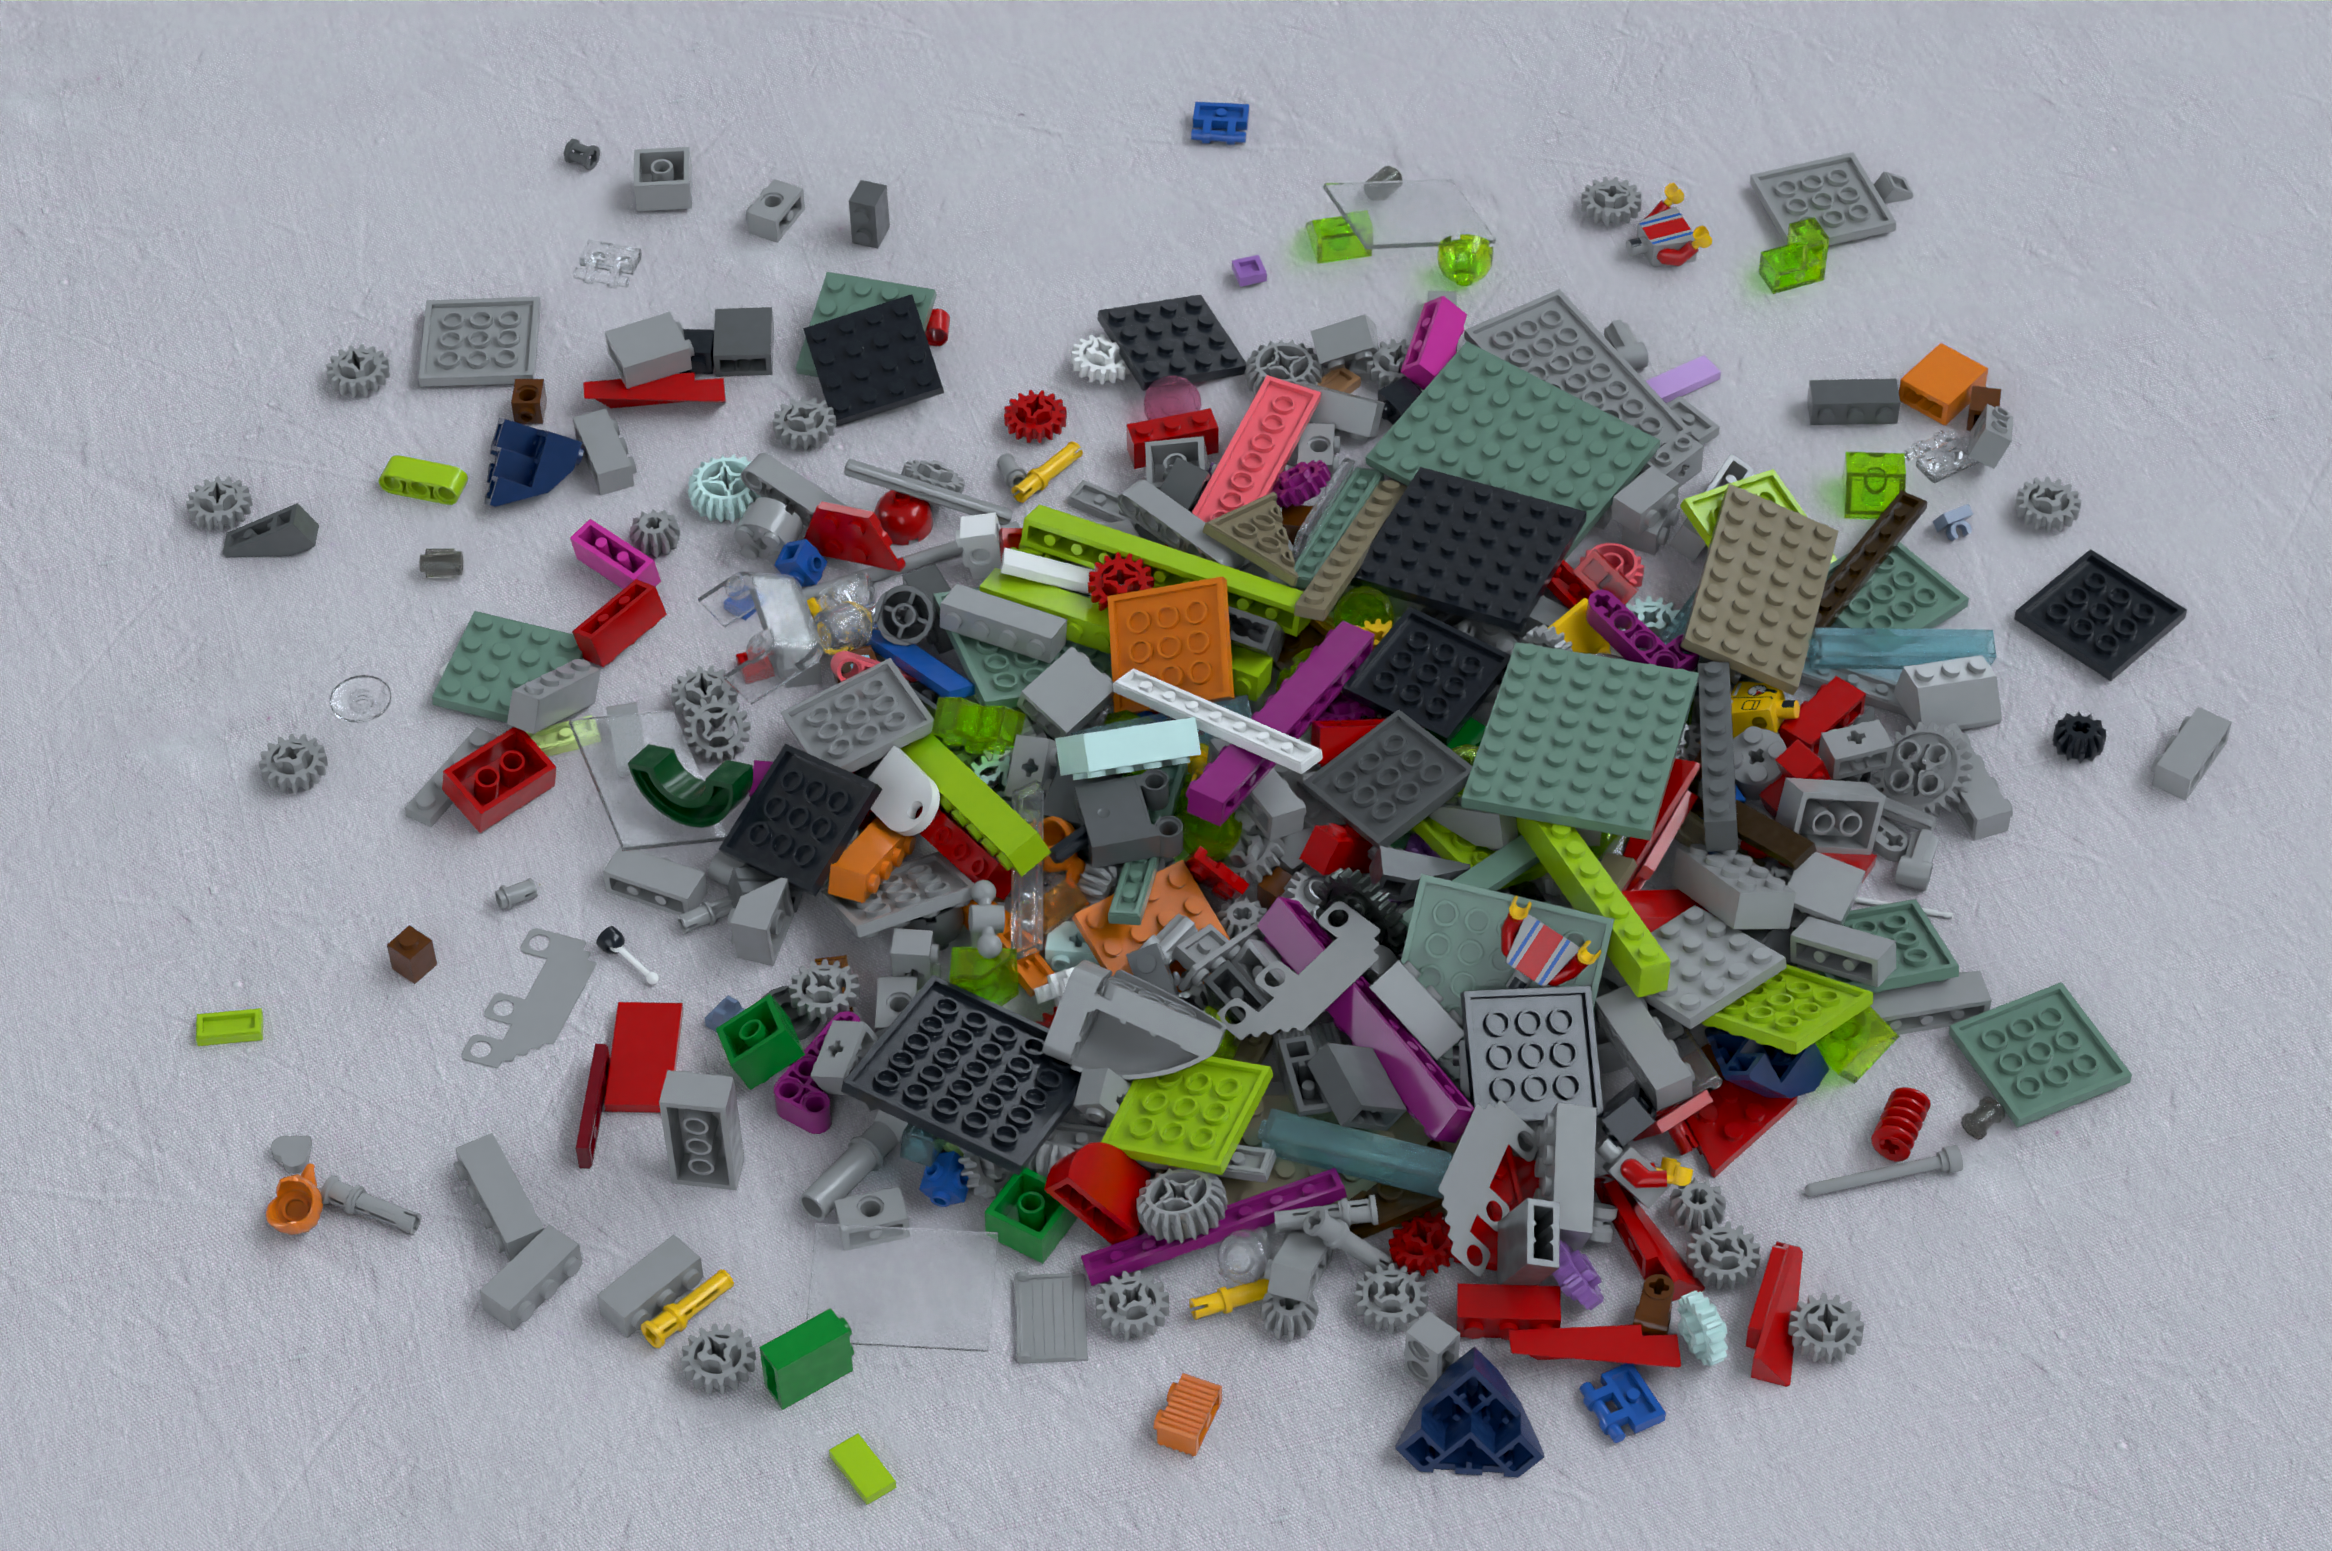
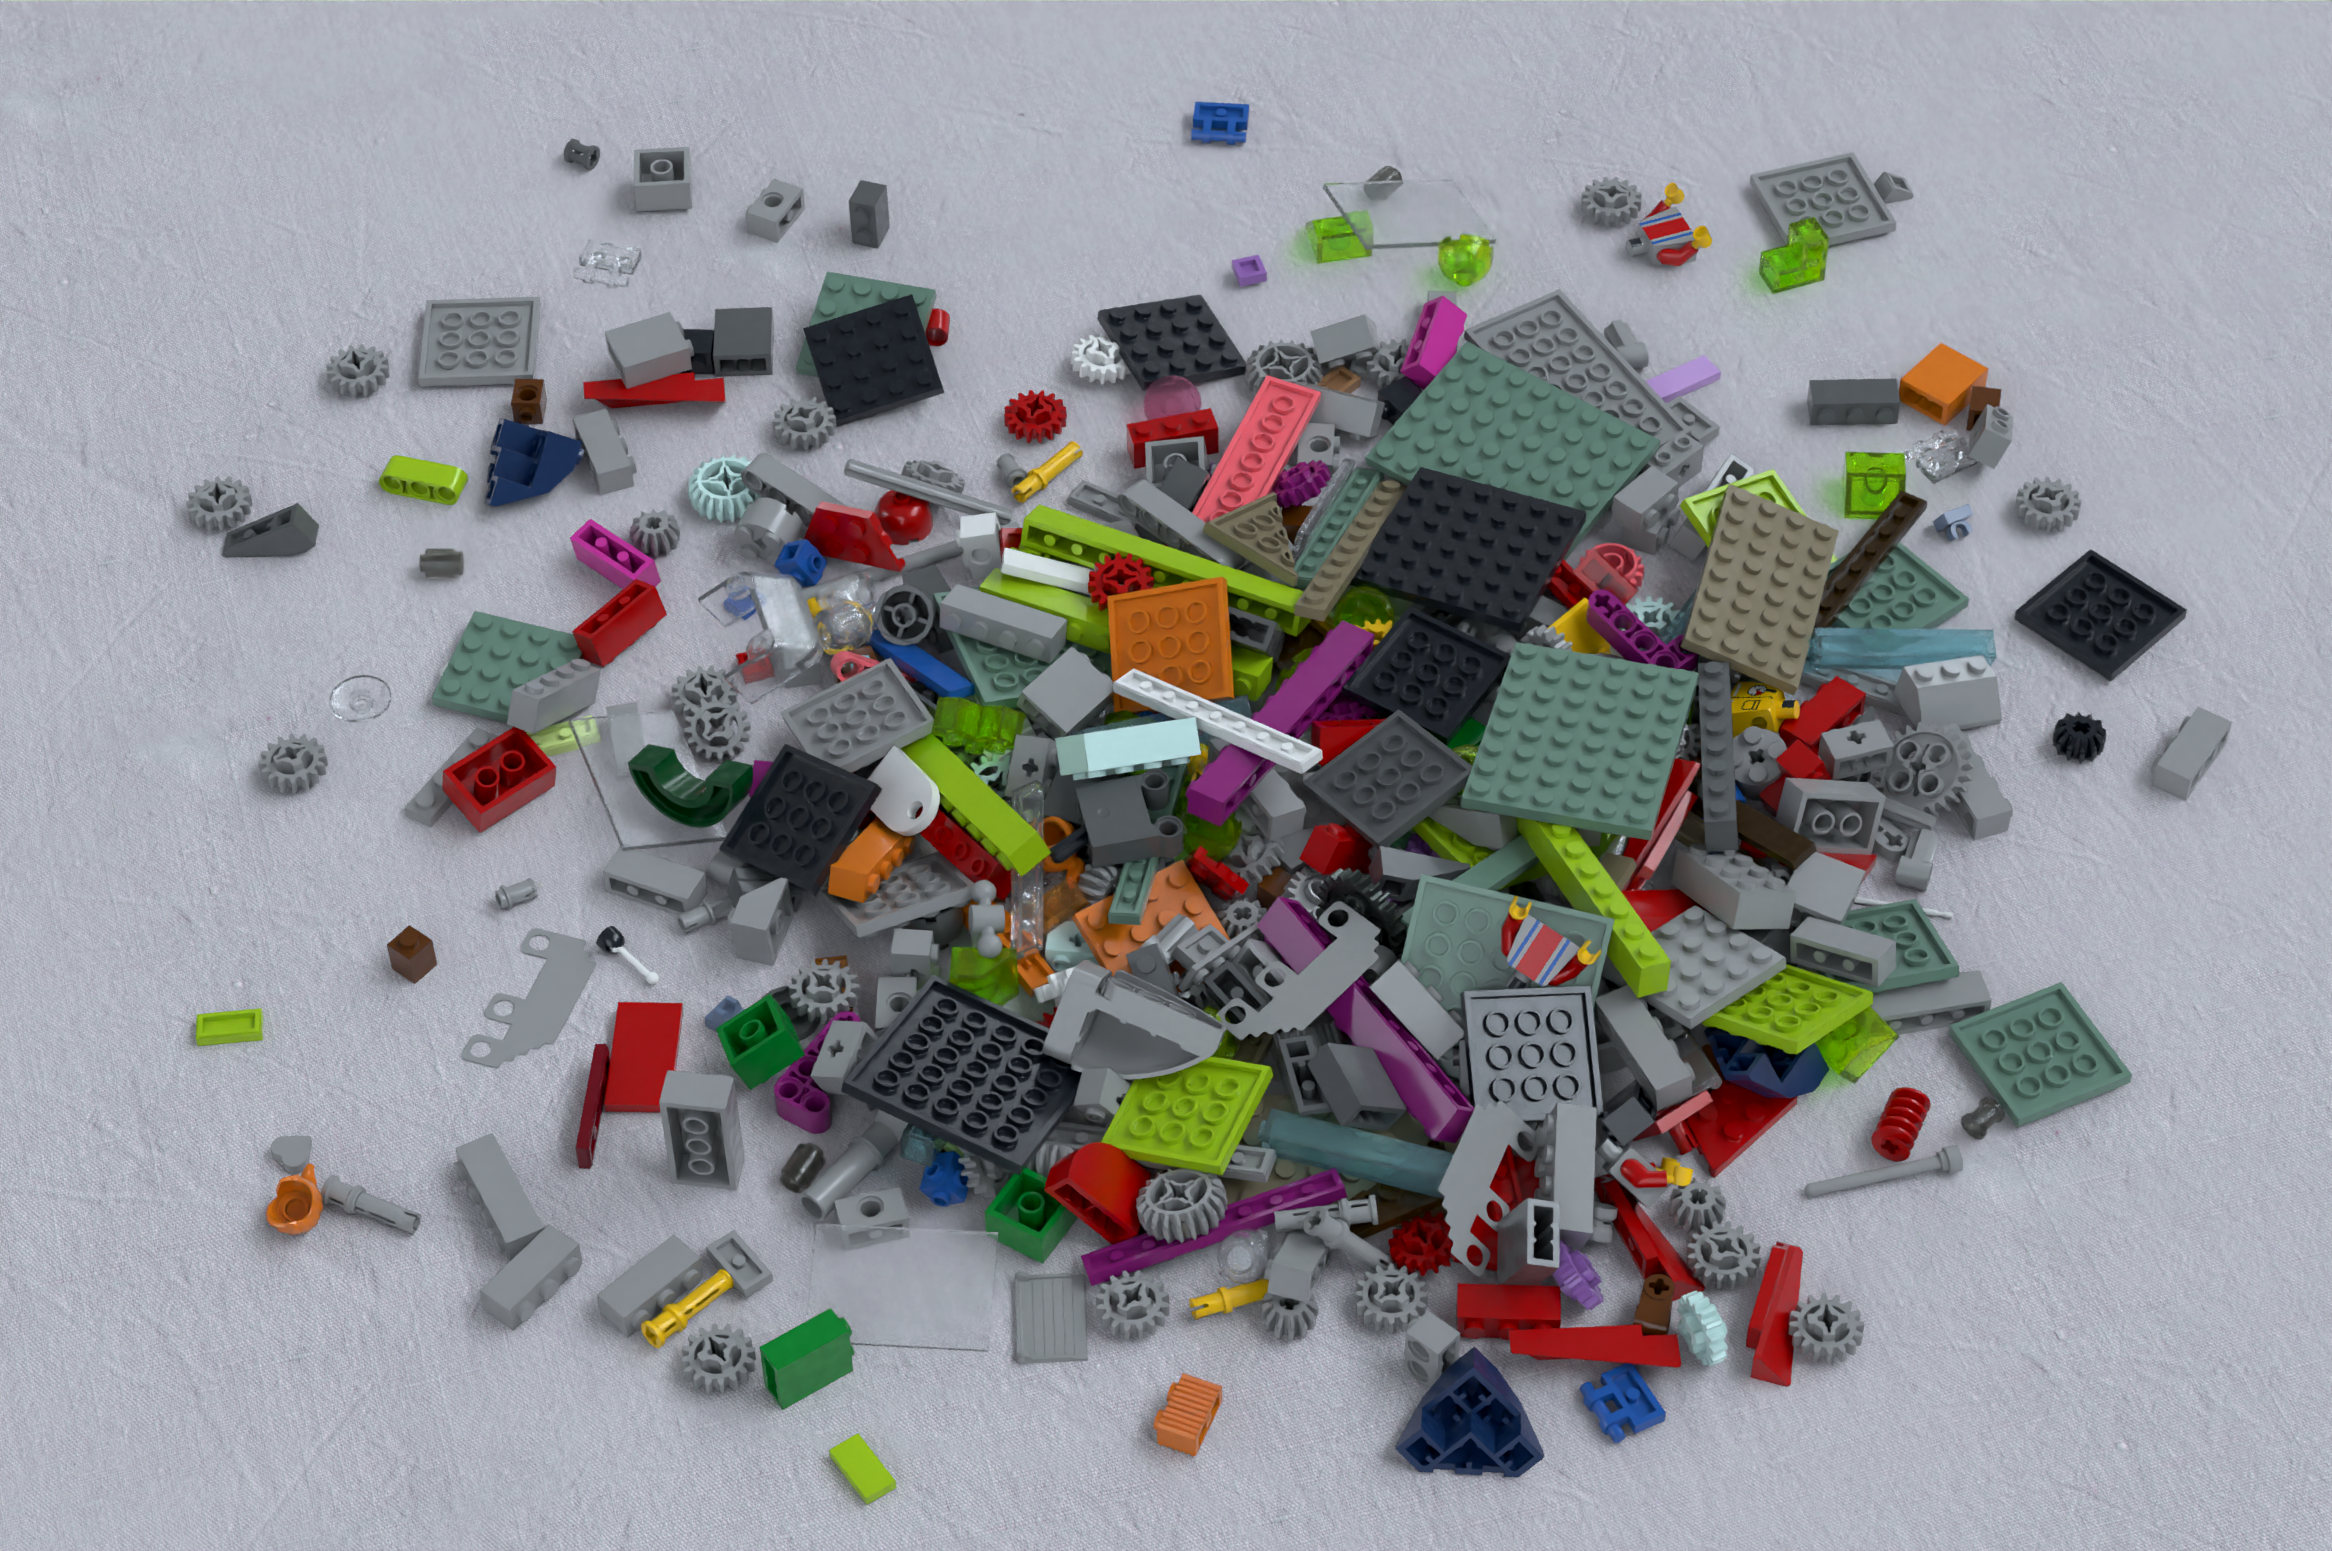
none -> light grey plate [706,1230,773,1298]
none -> clear smoke brick [780,1143,826,1194]

